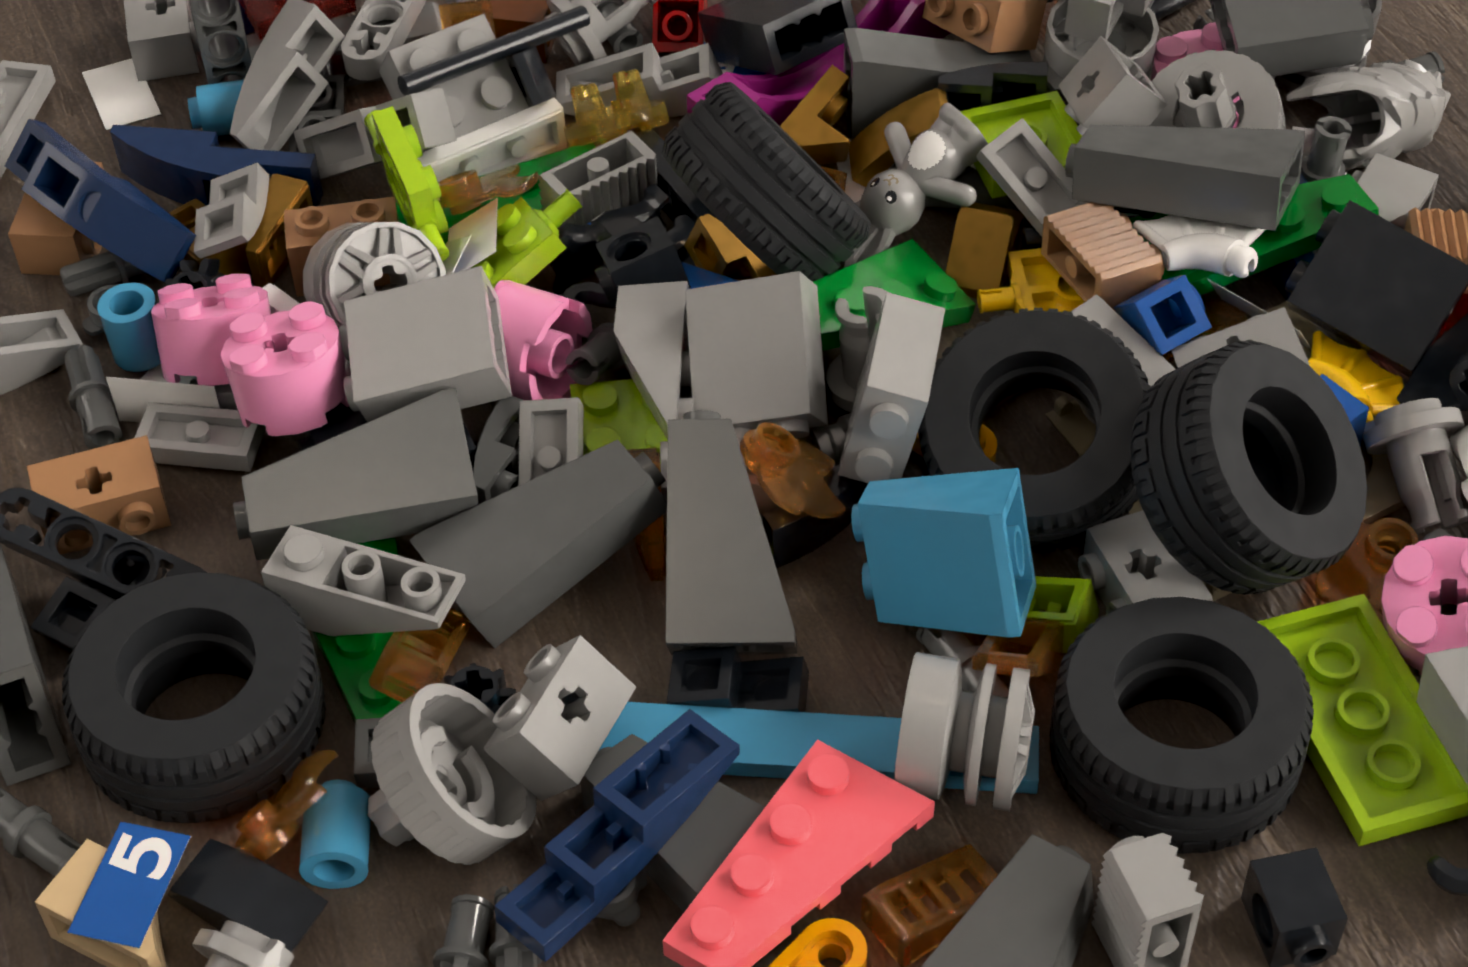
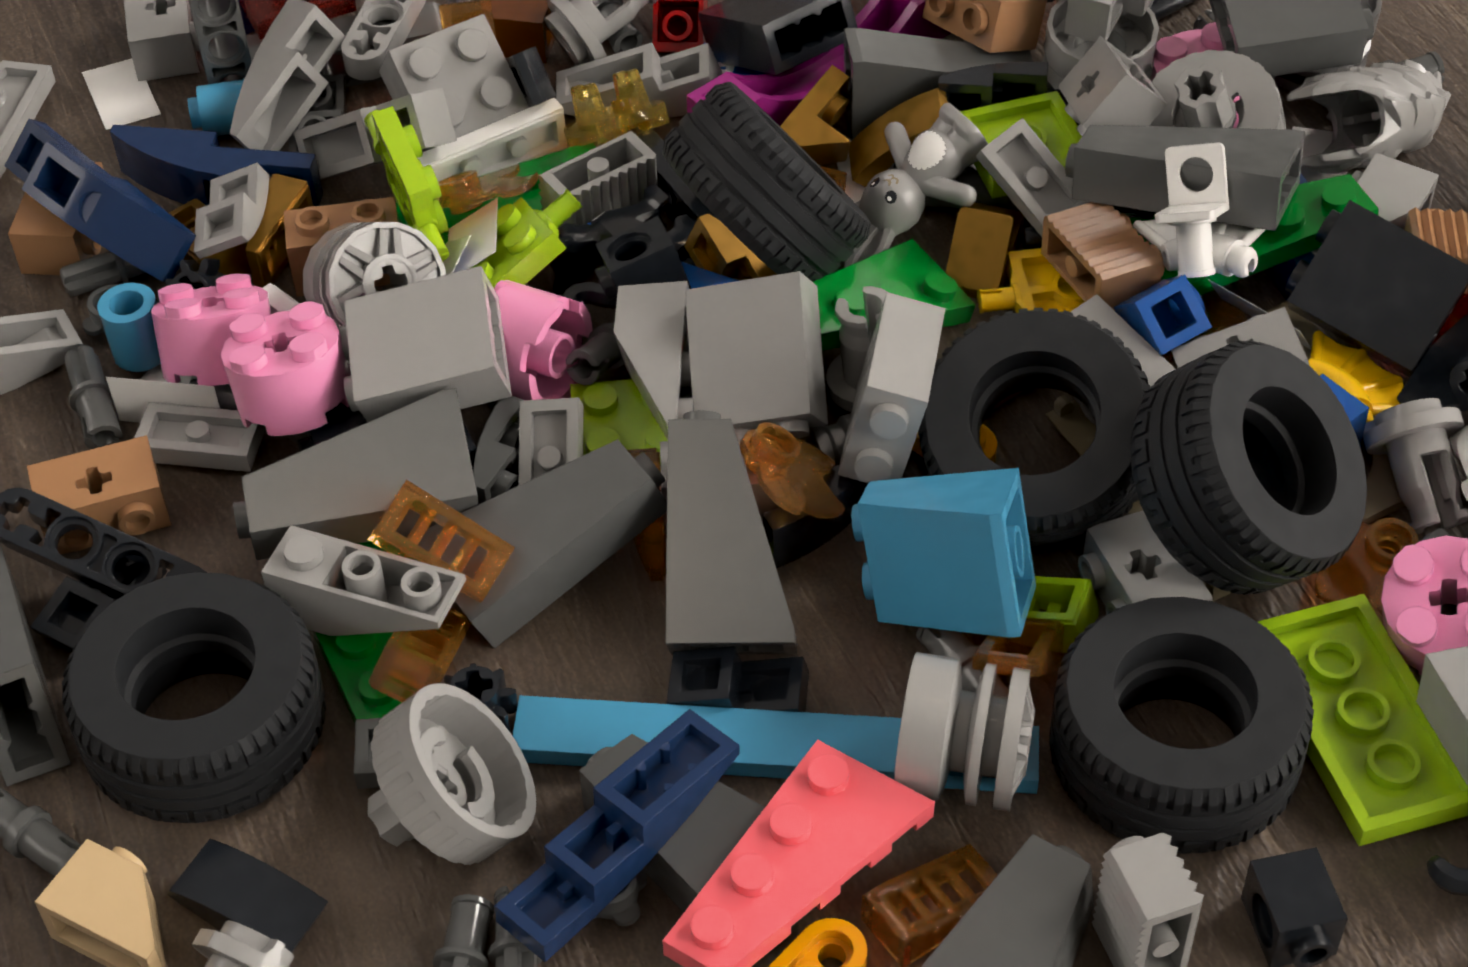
blue sticker [67,822,191,949] -> none
clear orange plate [235,750,339,861] -> none
dark azure brick [299,779,371,889] -> none
black bar [397,5,590,96] -> none
light grey brick [483,635,636,801] -> none
dark grey axle [1301,116,1352,182] -> none
none -> clear orange slope [367,479,515,603]
none -> white bracket [1155,142,1229,278]

